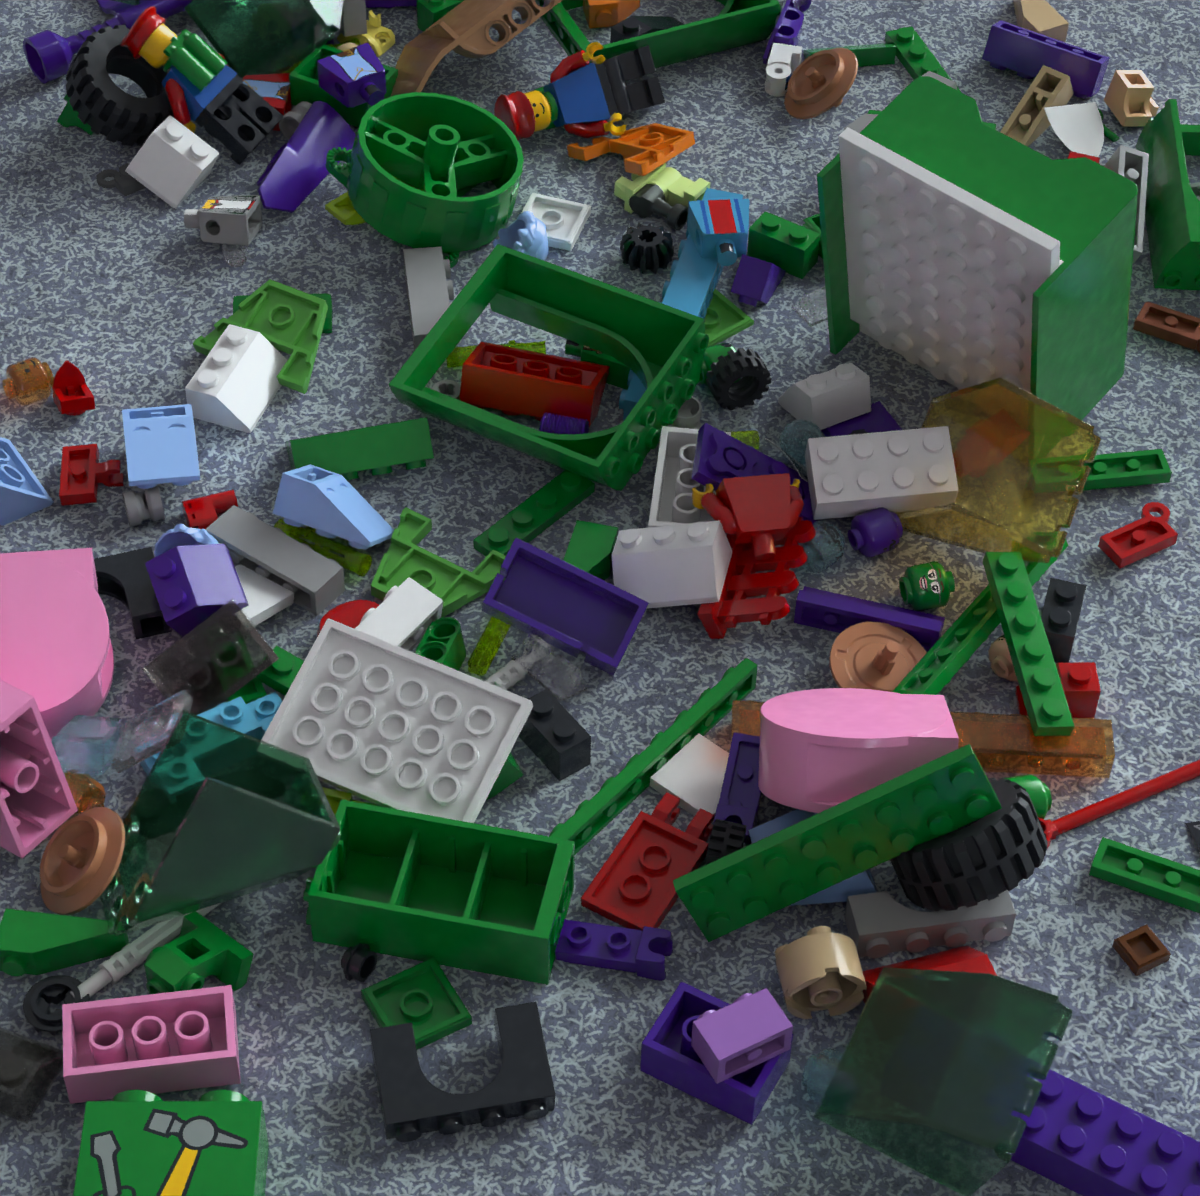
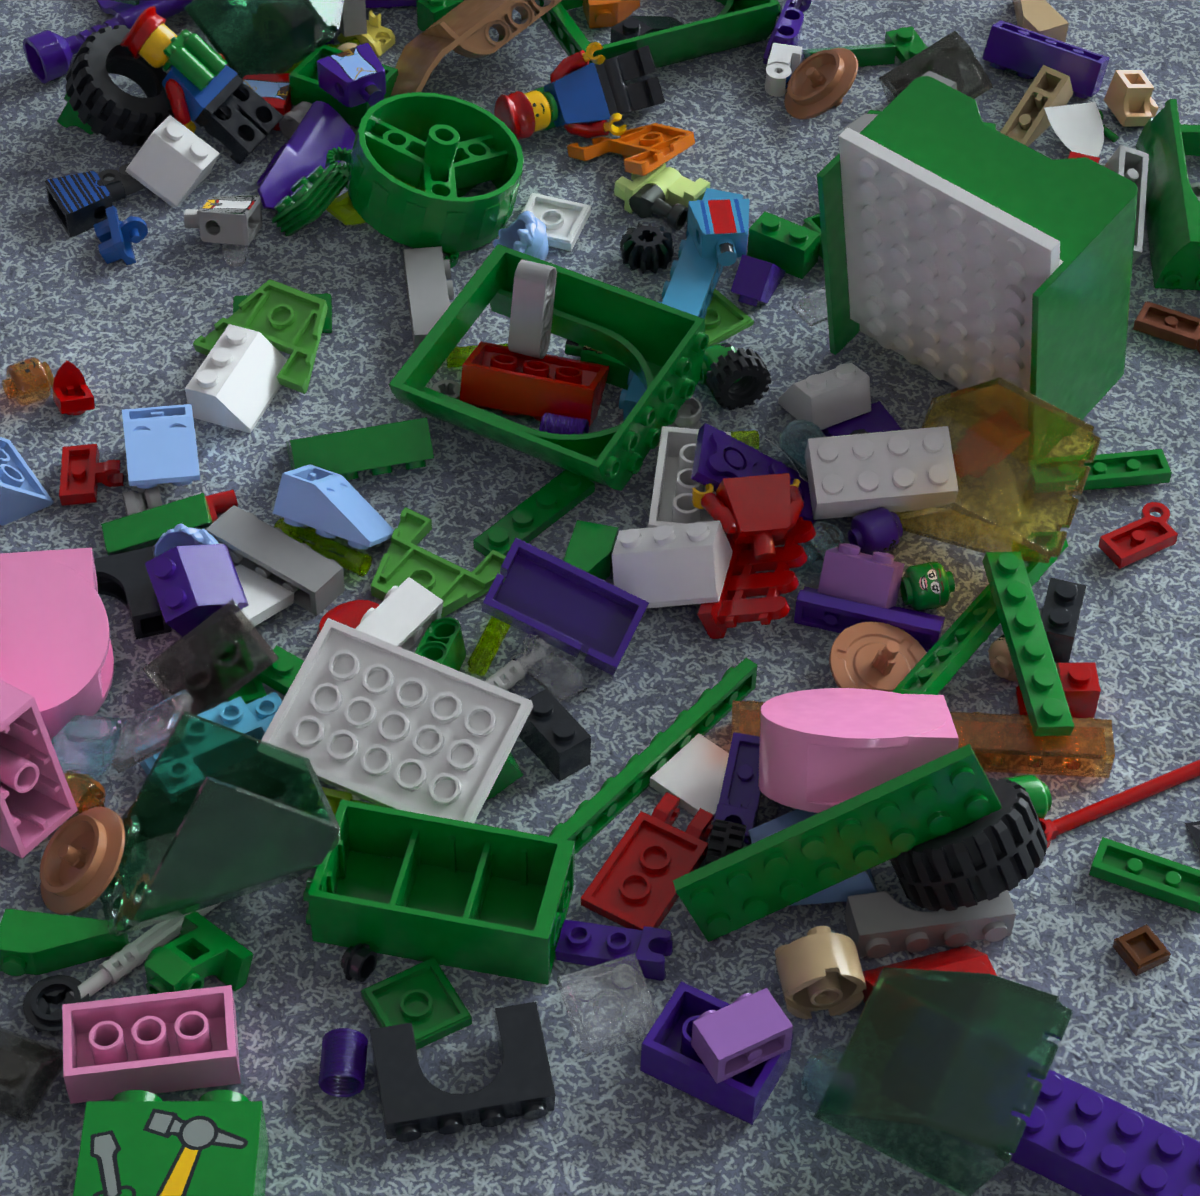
none -> black torso [45,171,126,238]
none -> blue hips [94,205,148,265]
none -> green slope [101,493,213,556]
none -> green brick [272,164,349,236]
none -> dark purple piece [318,1028,368,1097]
none -> light grey beam [508,260,557,359]
none -> clear plate [557,954,659,1058]
none -> medium lavender brick [818,543,905,609]
none -> clear smoke slope [879,31,993,104]

